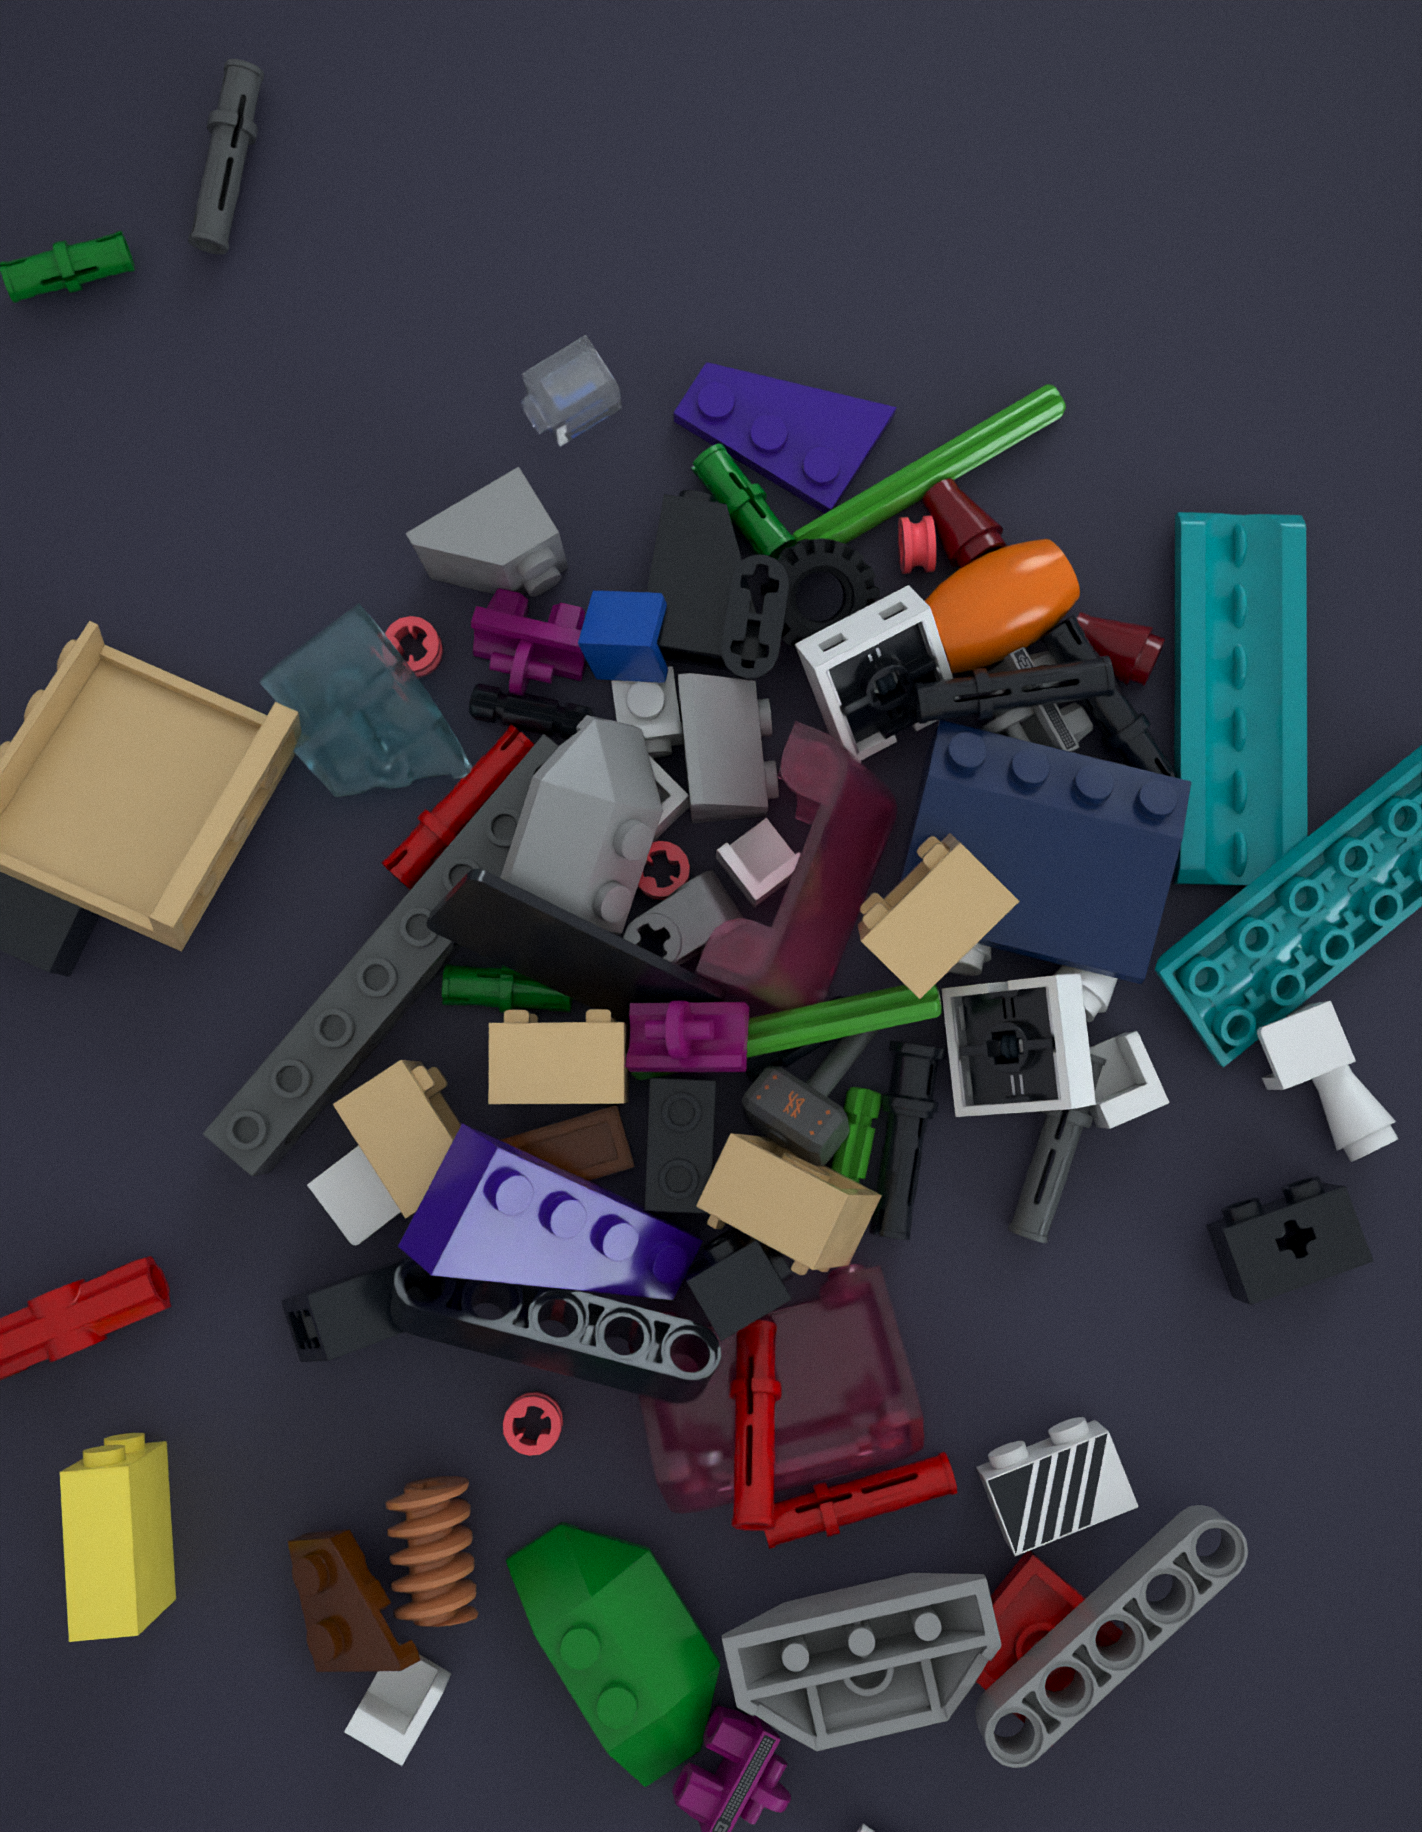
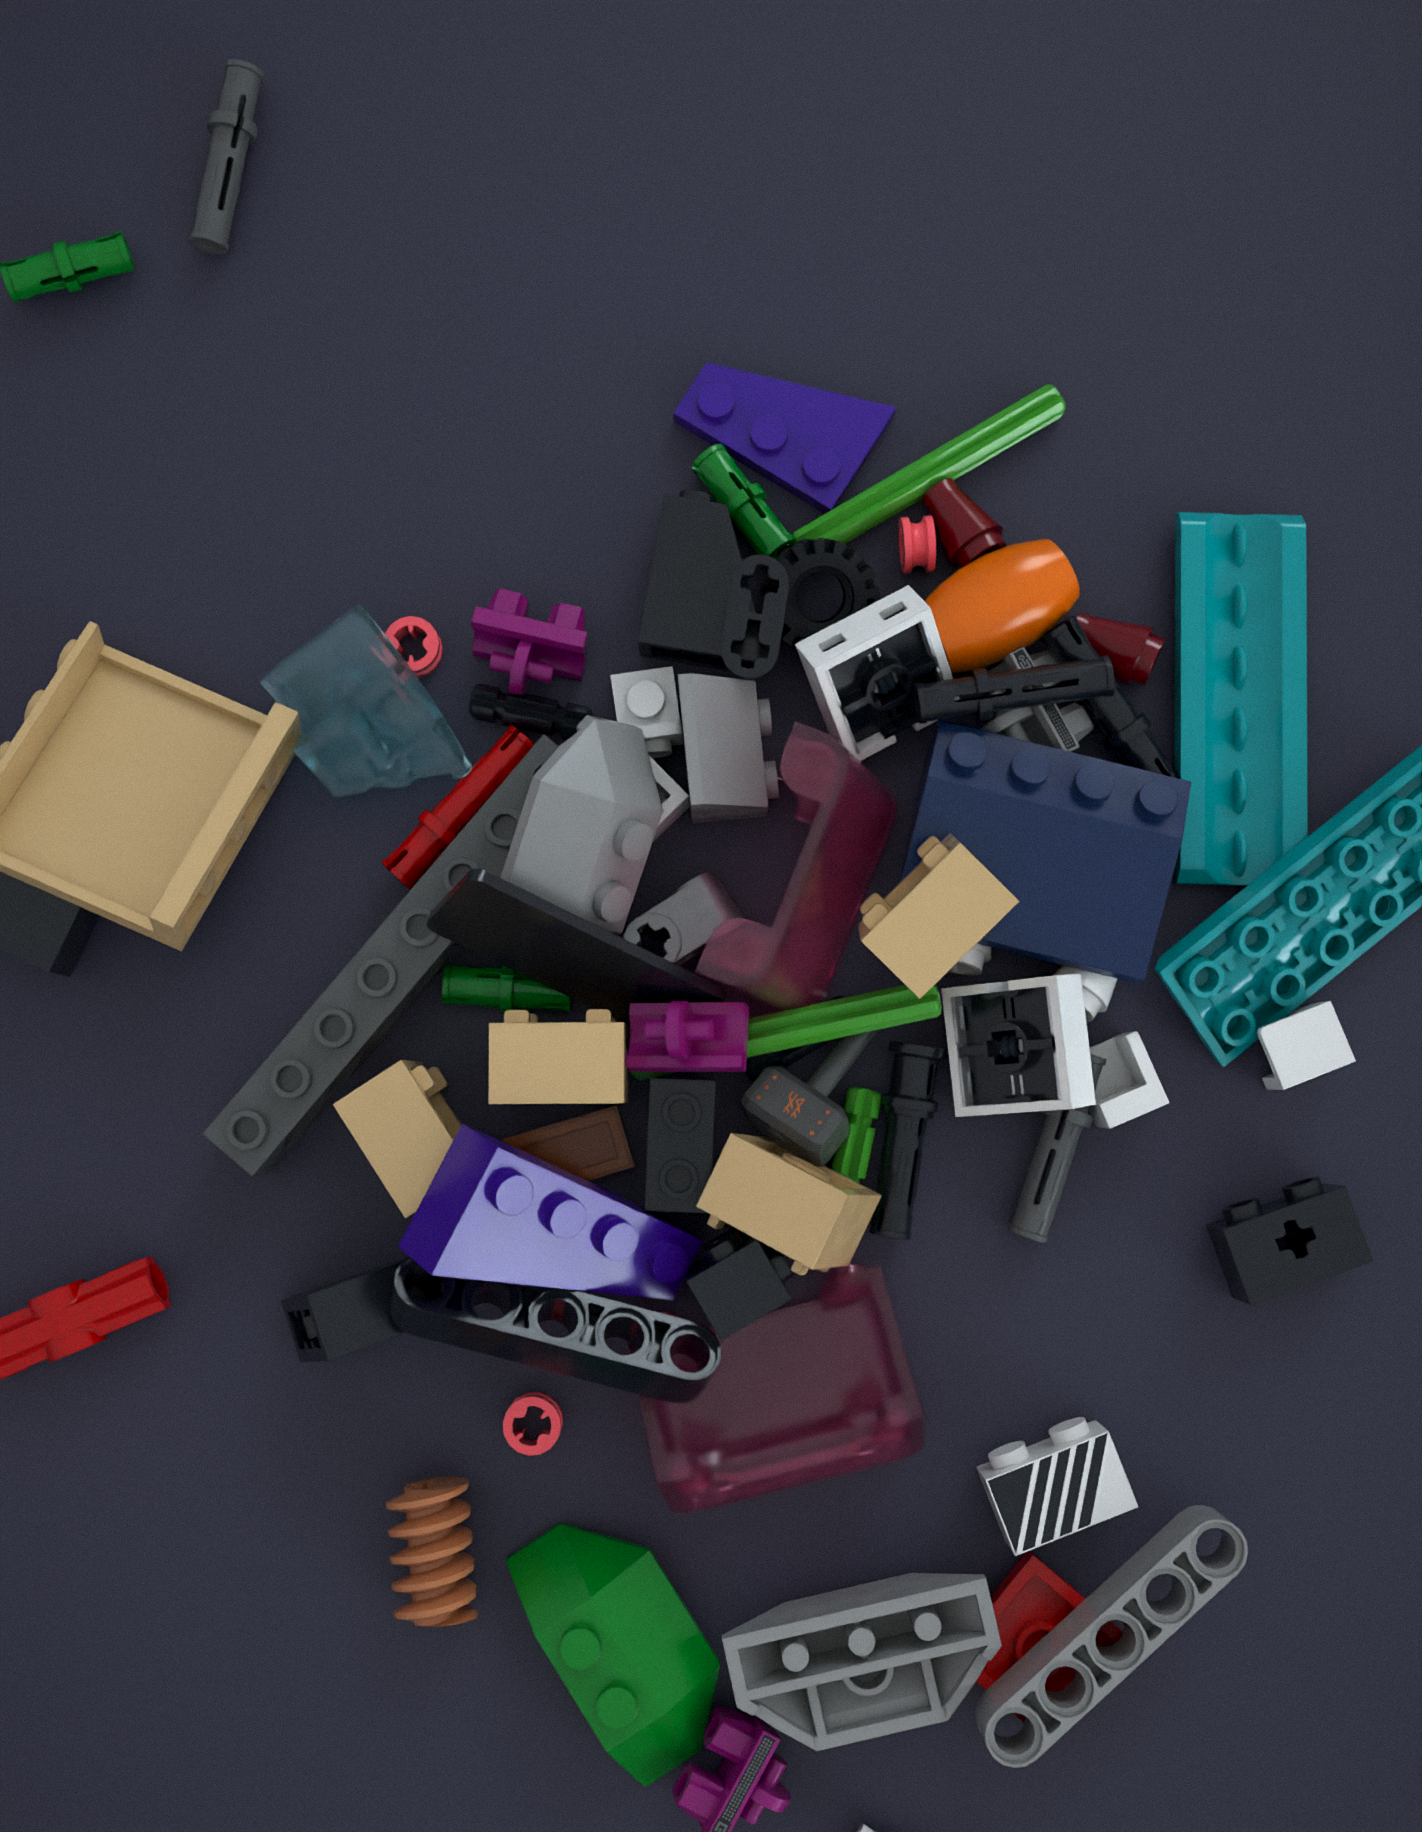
light yellow brick [60,1433,176,1642] -> none
reddish brown wing [287,1529,420,1672] -> none
white panel [307,1145,402,1245] -> none
white panel [344,1643,452,1766] -> none
light grey slope [406,467,568,597] -> none
clear brick [520,335,622,447] -> none
blue panel [578,590,669,683] -> none
coral bush [638,841,690,900] -> none
white panel [716,818,807,908] -> none
red pin [729,1320,782,1531] -> none
red pin [764,1452,958,1549] -> none
white cone [1311,1065,1398,1162] -> none

